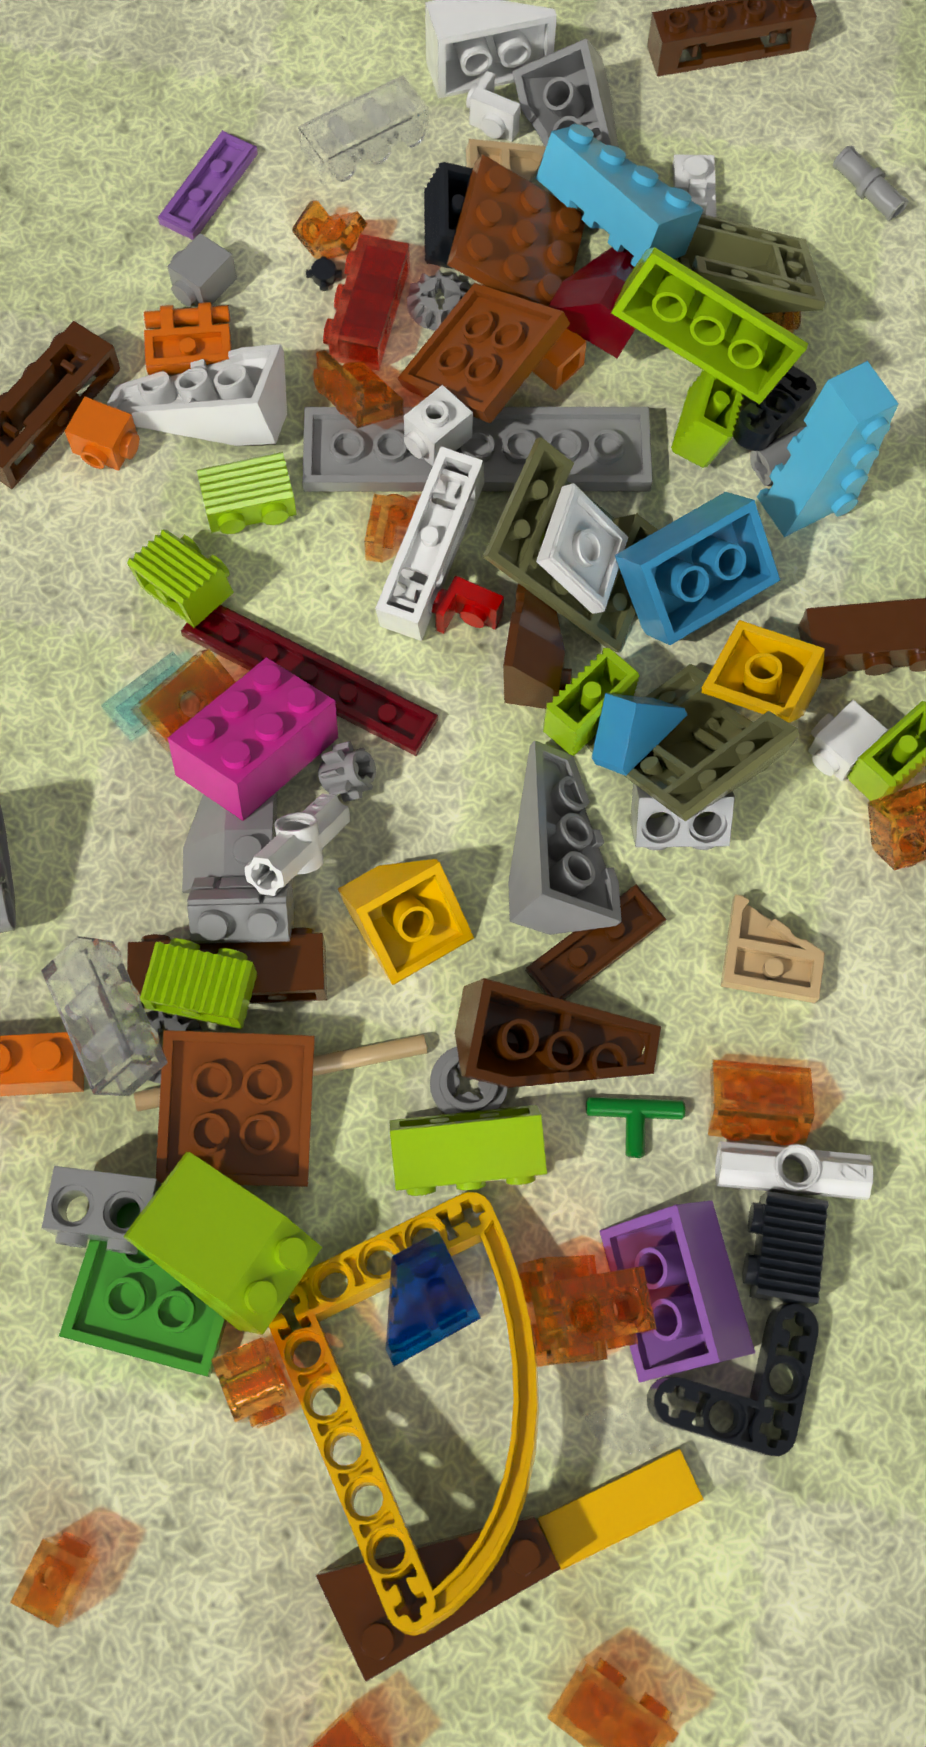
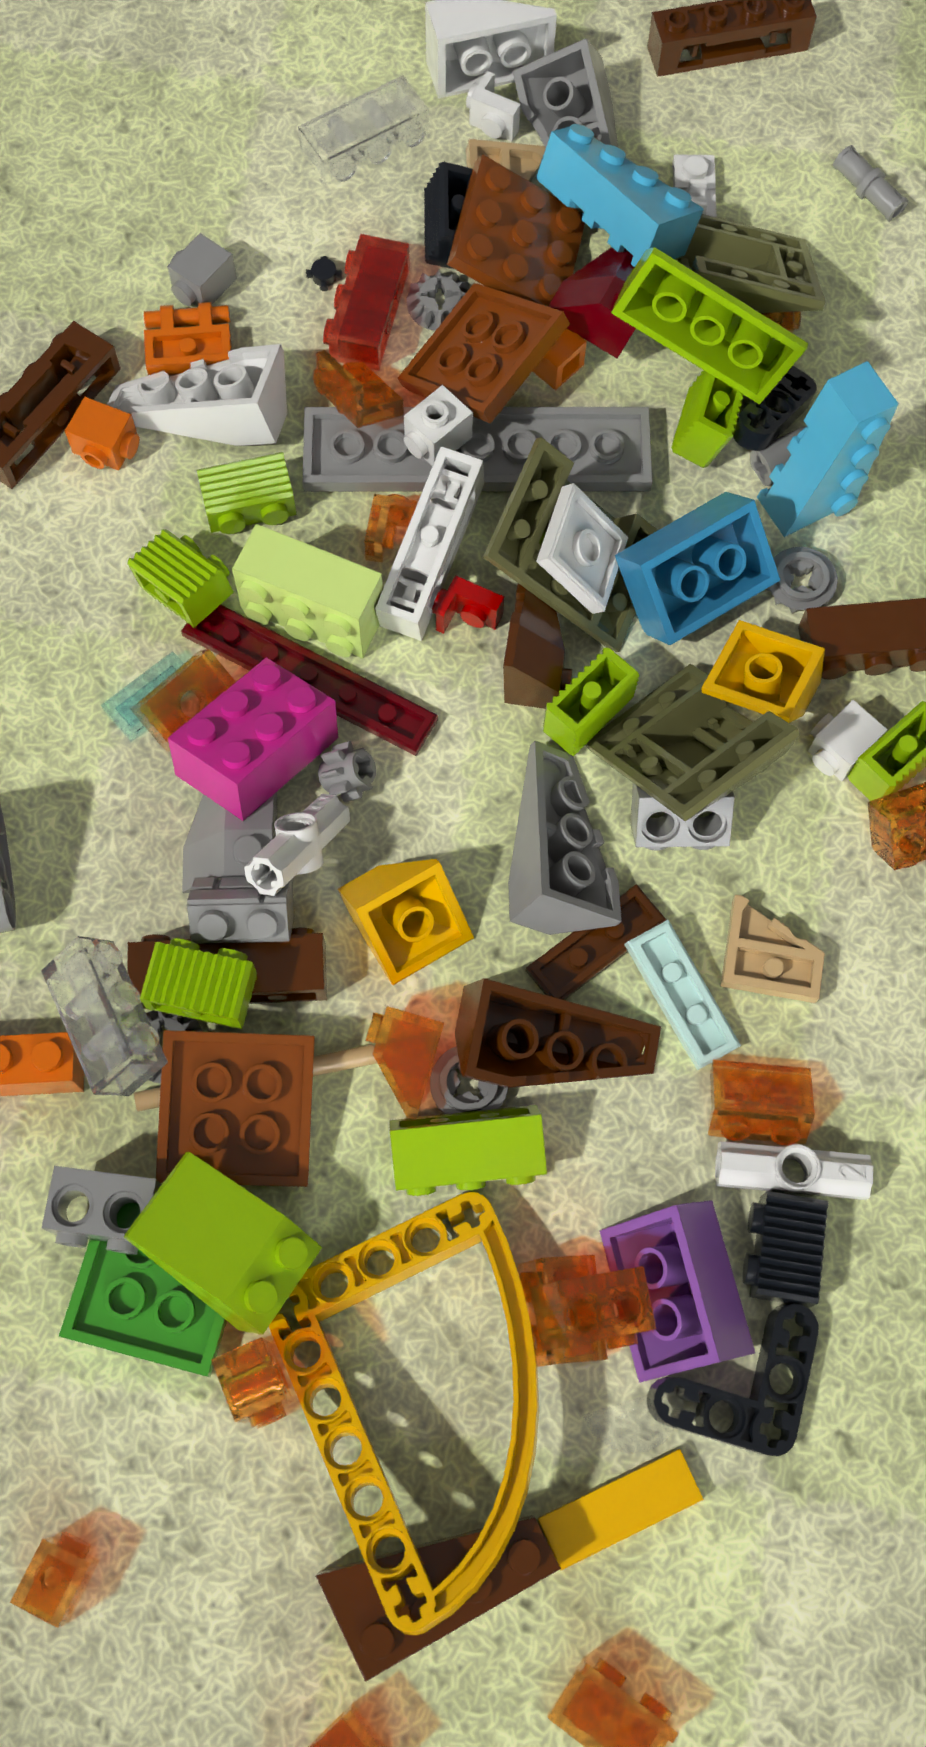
medium lavender tile [158,130,258,240] -> none
clear orange bracket [292,200,368,259] -> none
clear blue wing [386,1231,481,1366] -> none
green piece [586,1097,685,1158] -> none
dark azure slope [592,693,687,776] -> none
none -> yellowish green brick [232,524,383,659]
none -> clear orange slope [365,1004,444,1119]
none -> light aqua tile [624,920,741,1070]
none -> light grey gear [766,547,838,613]

